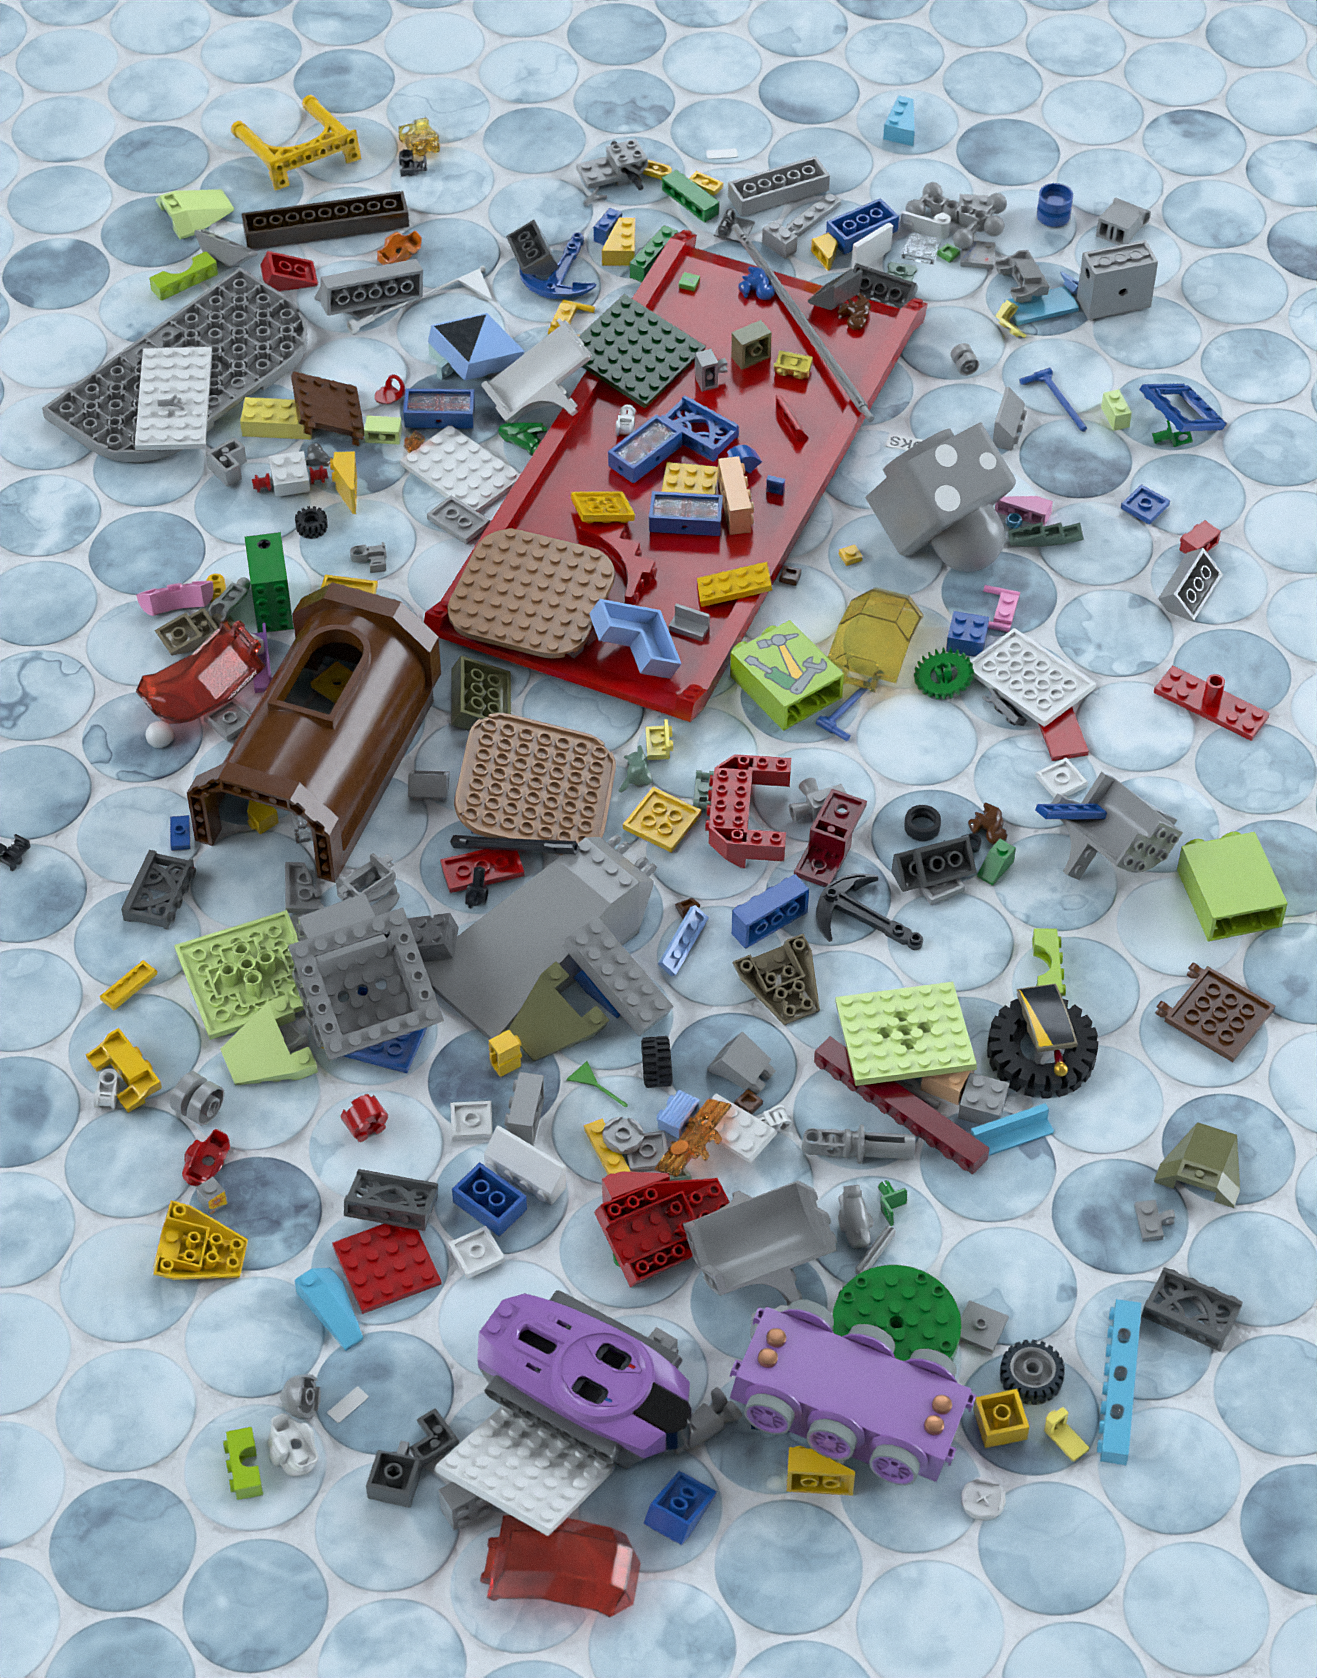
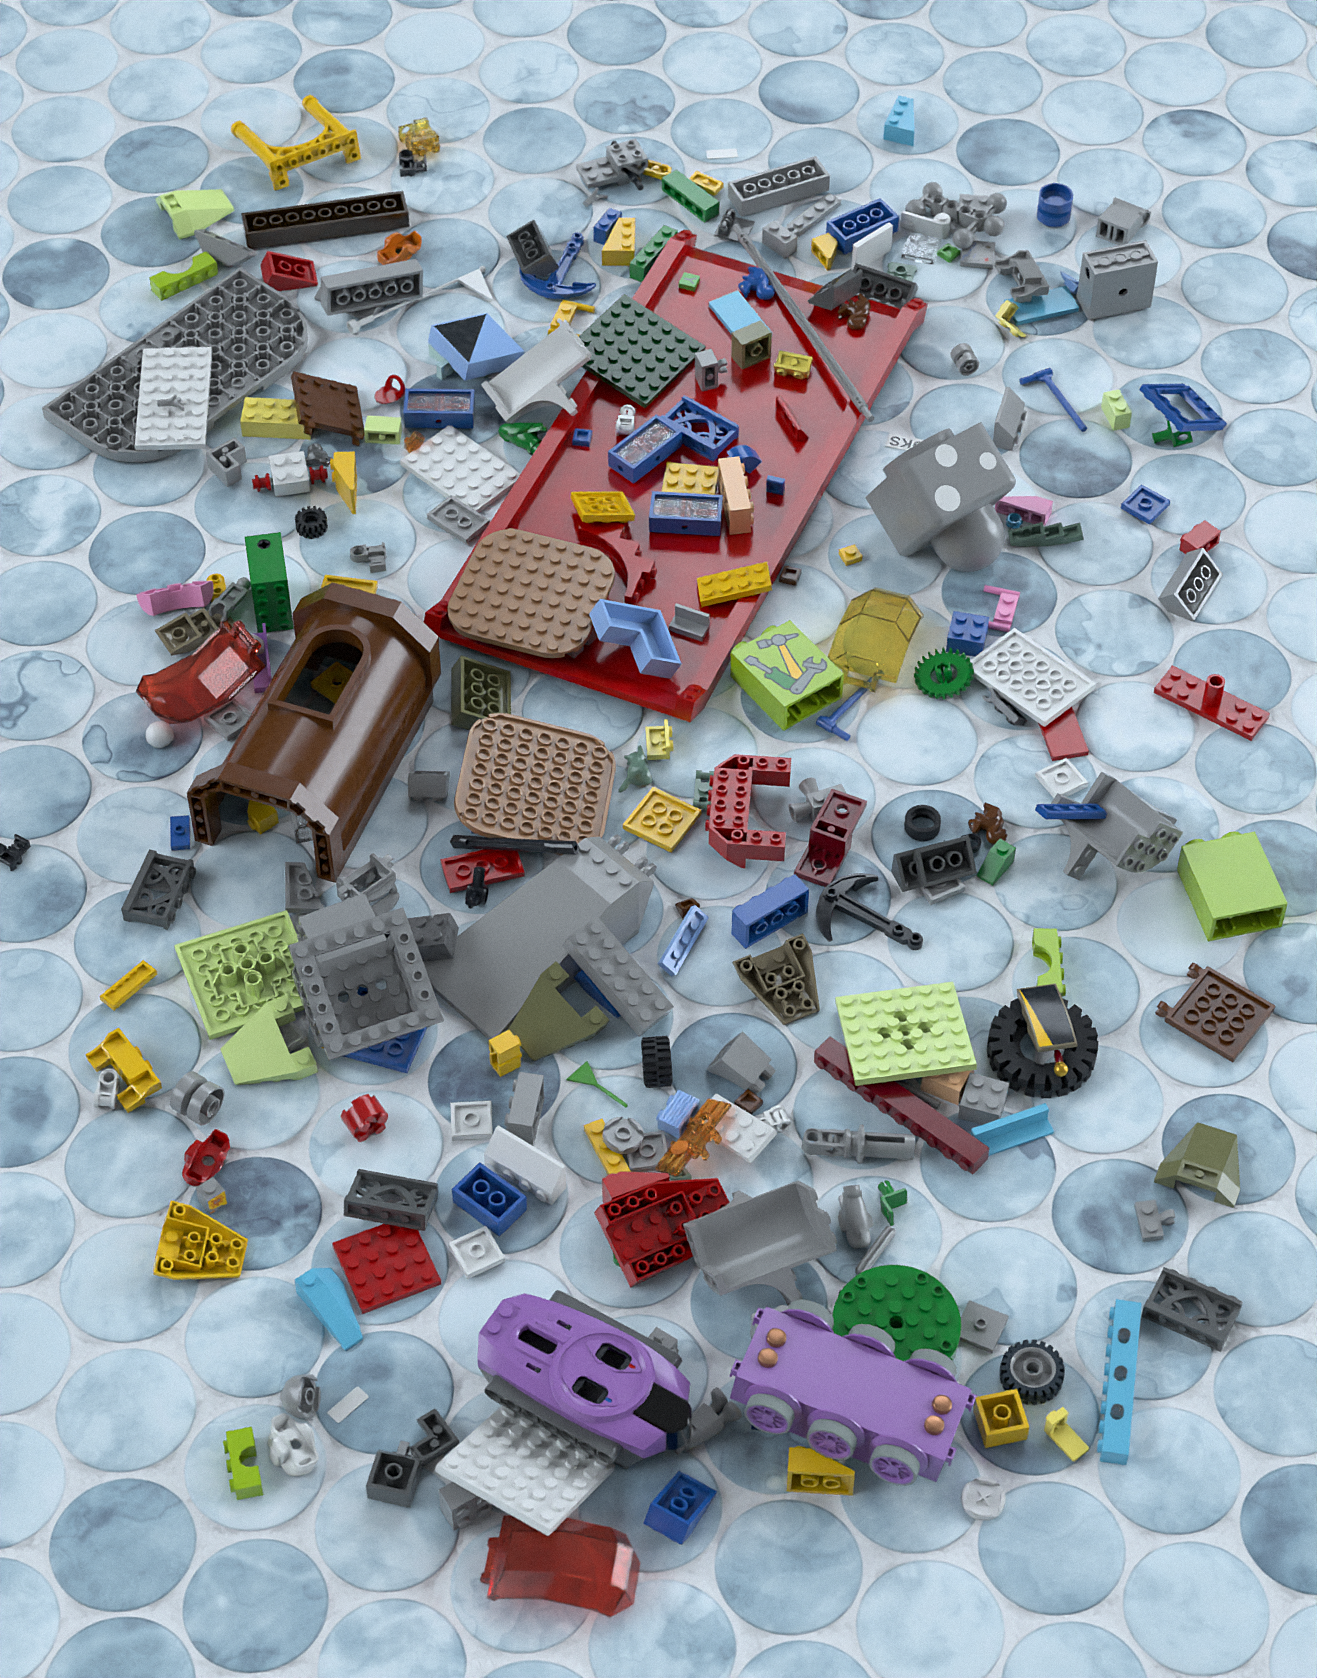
none -> blue tile [572,428,593,447]
none -> medium azure tile [709,290,770,335]

